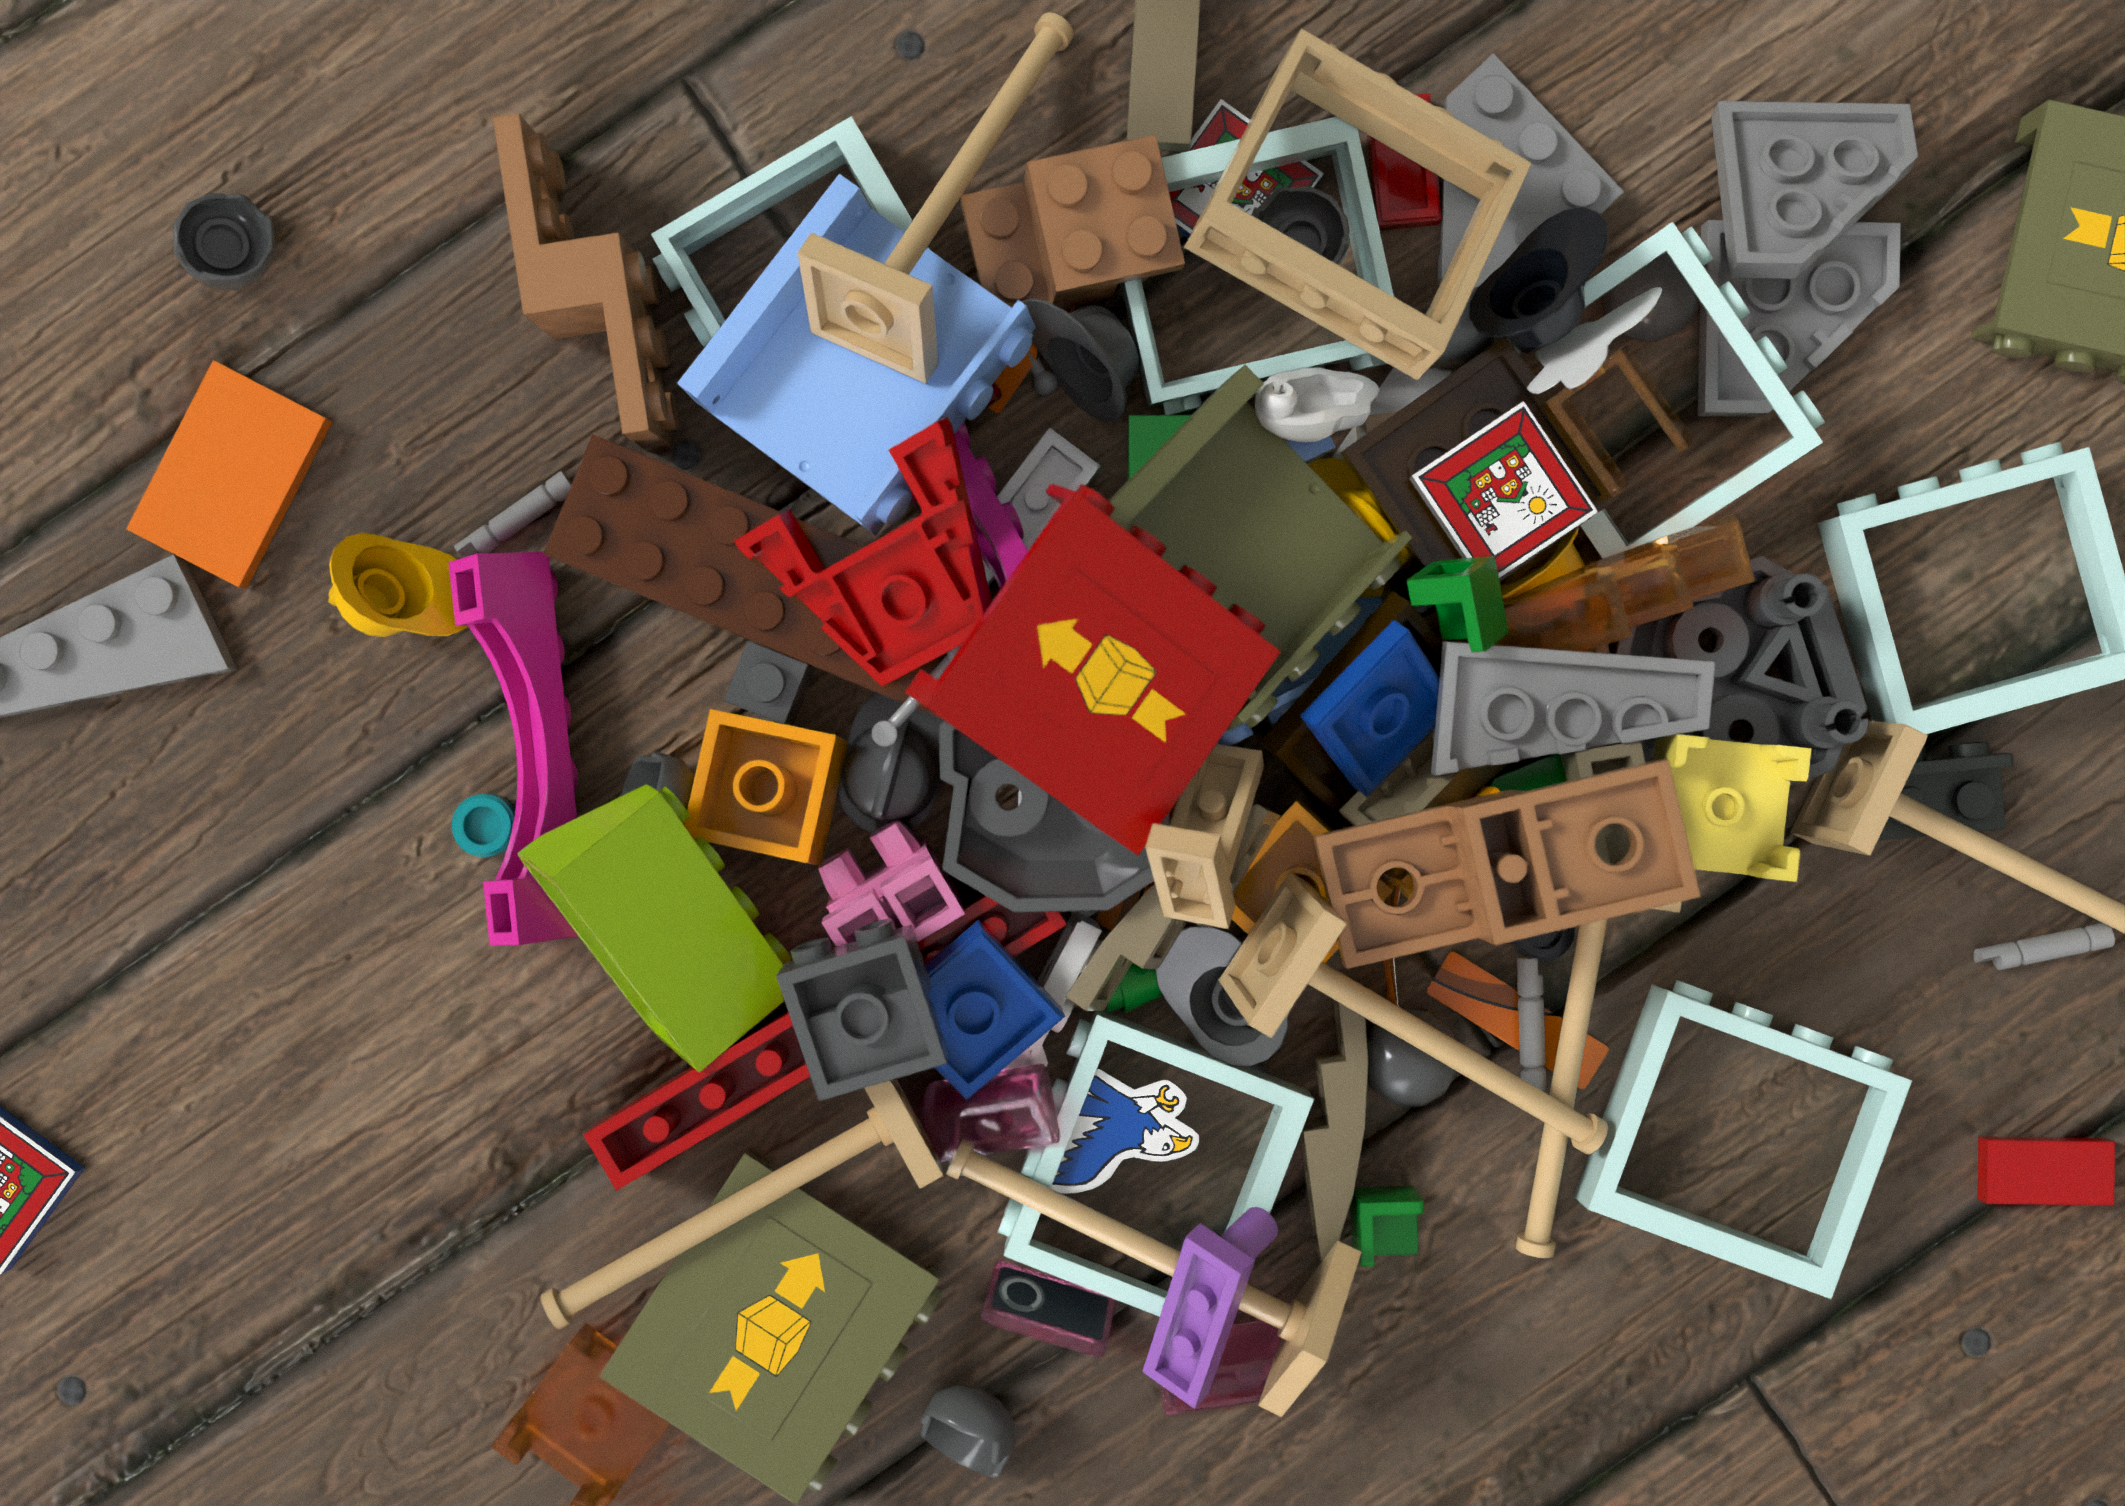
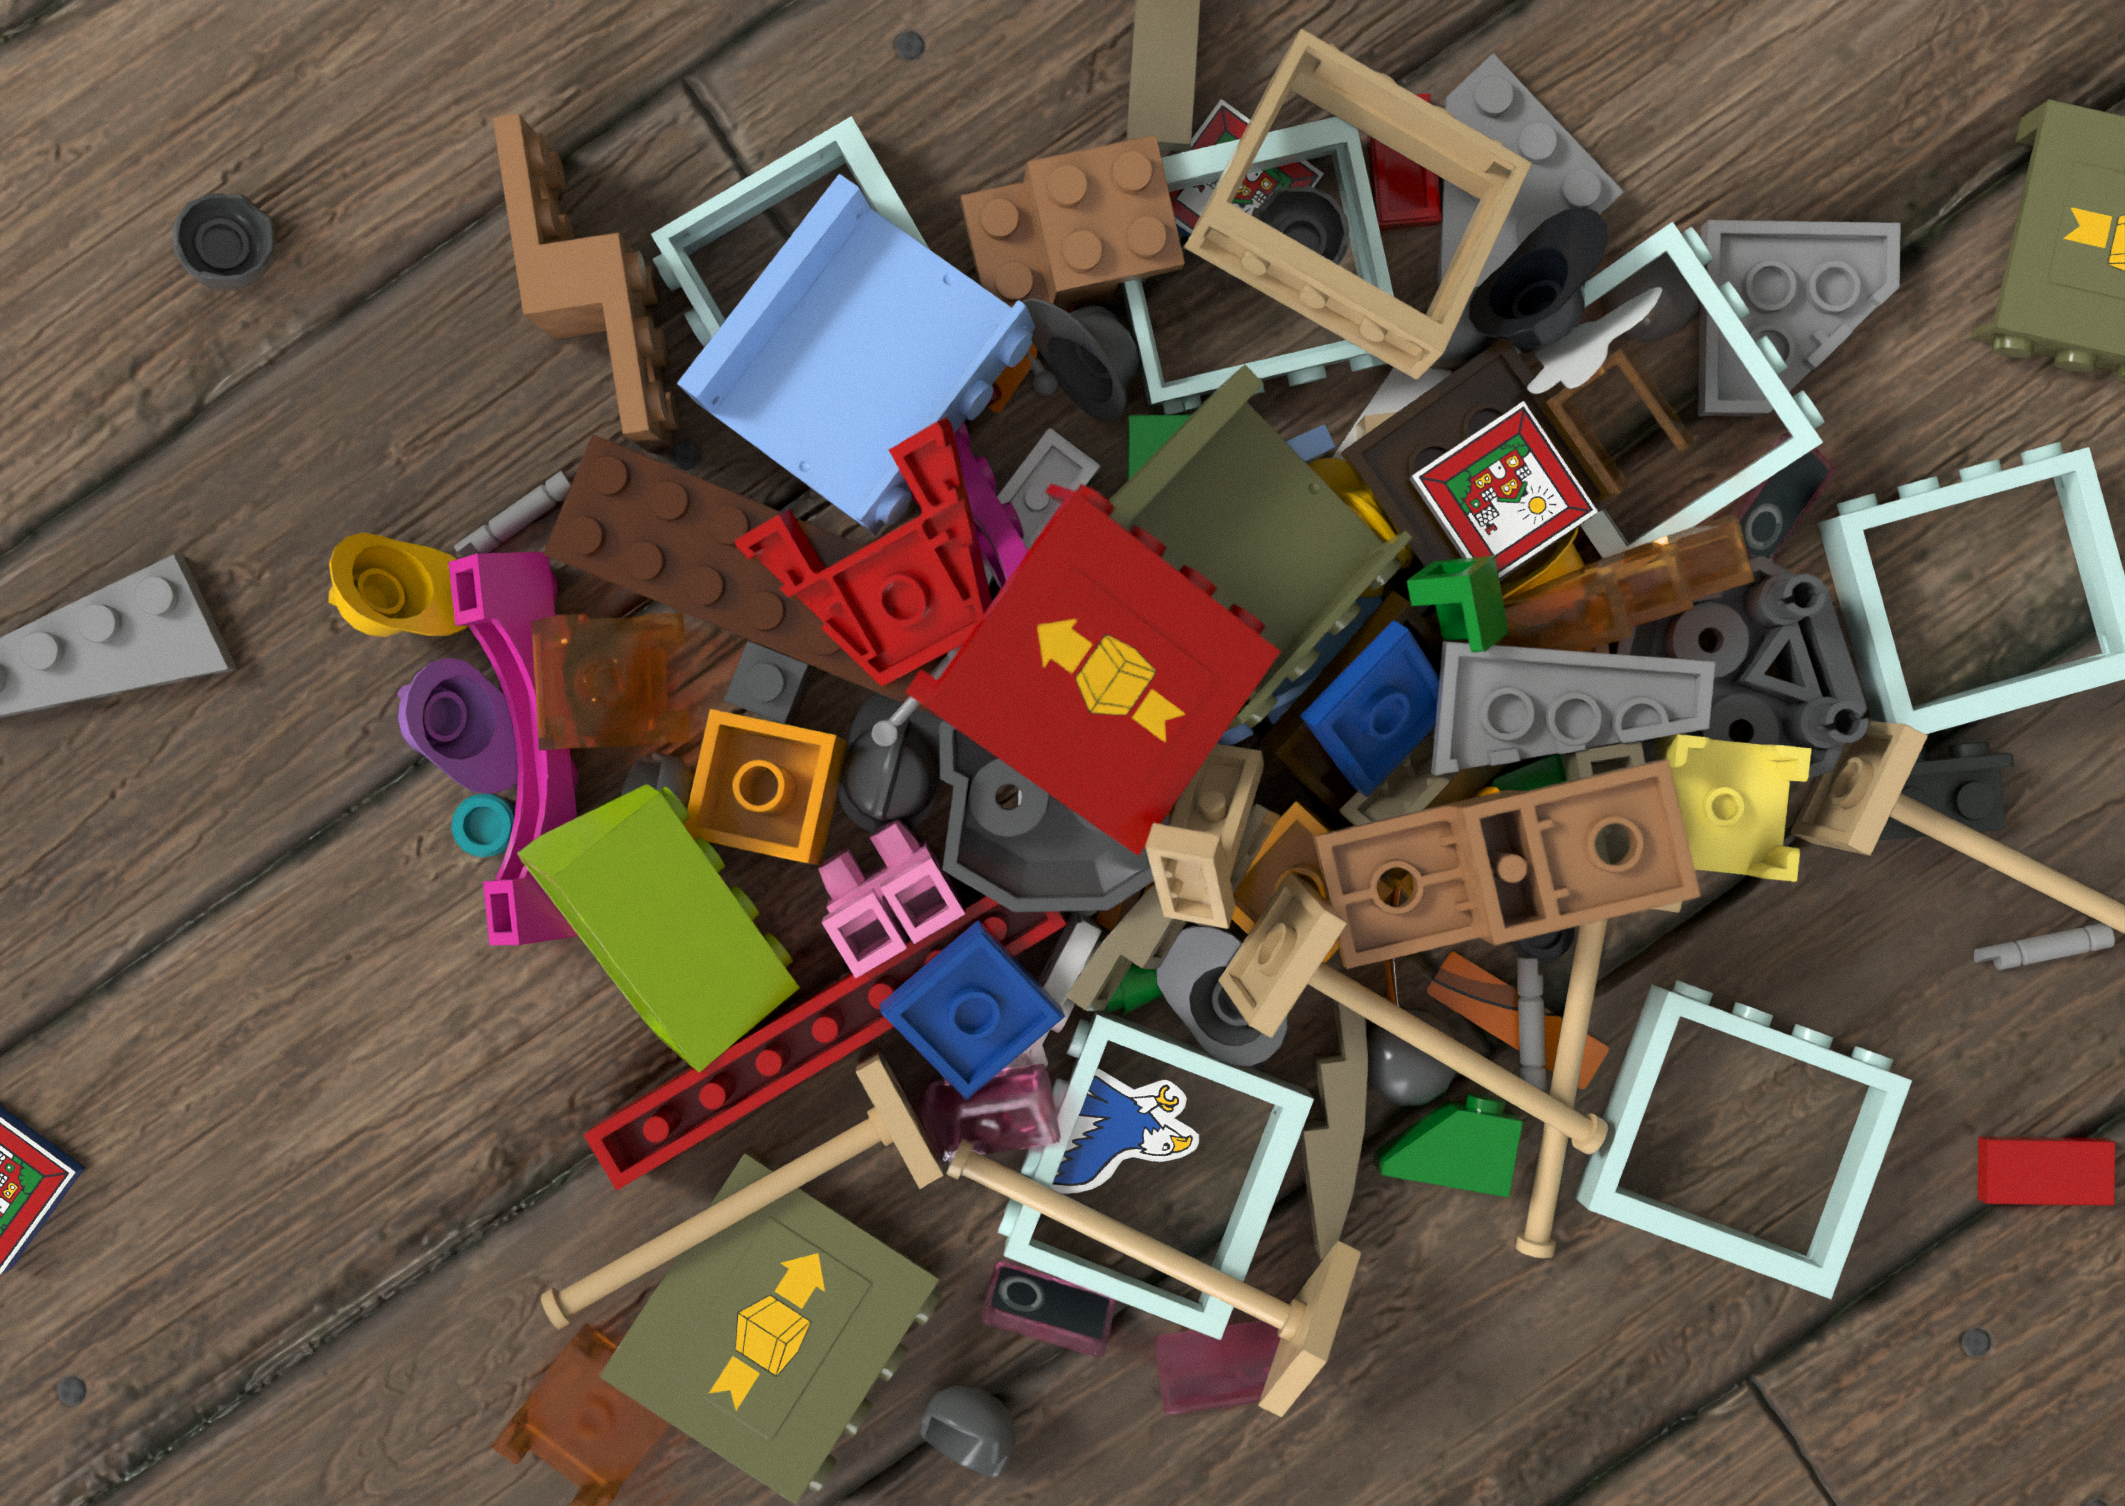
orange tile [126,360,333,589] -> none
dark grey plate [776,918,950,1101] -> none
tan tile [797,12,1074,384] -> none
medium lavender piece [1142,1207,1278,1409] -> none
white arm [1255,366,1380,442] -> none
green panel [1350,1186,1424,1267] -> none
light grey plate [1711,101,1918,279] -> none
none -> medium lavender piece [397,658,517,794]
none -> clear orange panel [531,613,690,751]
none -> green slope [1373,1093,1523,1198]
none -> black slope [1709,431,1836,561]

